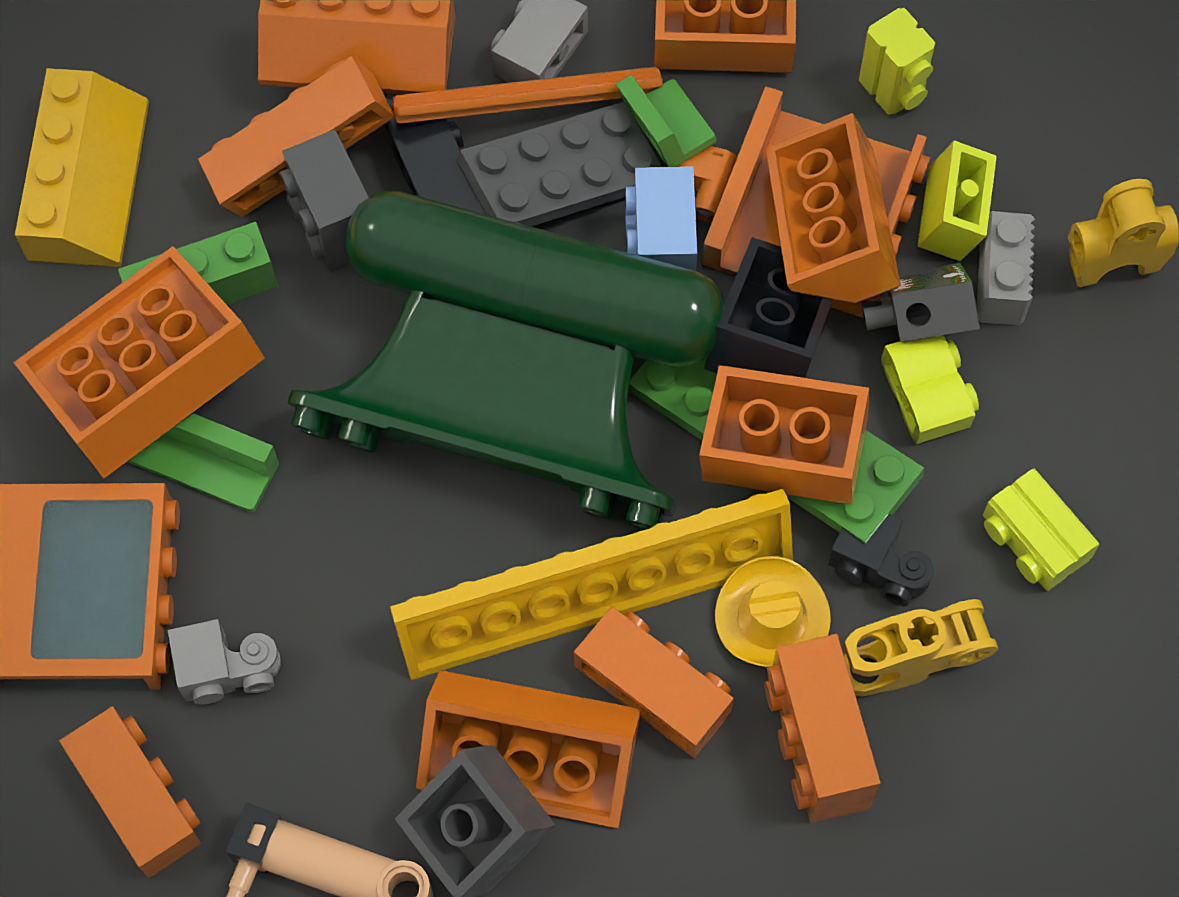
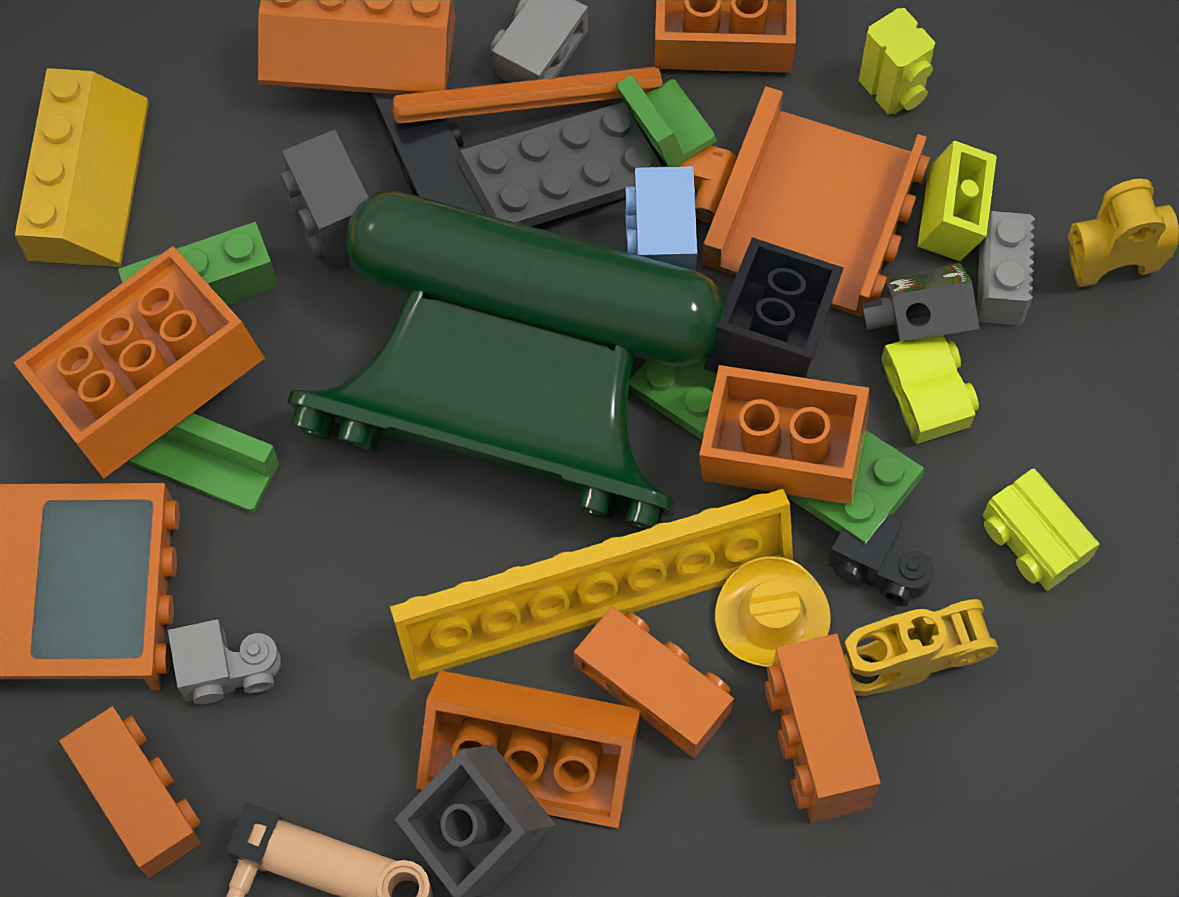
orange brick [198,56,395,218] -> none
orange slope [766,113,901,303] -> none

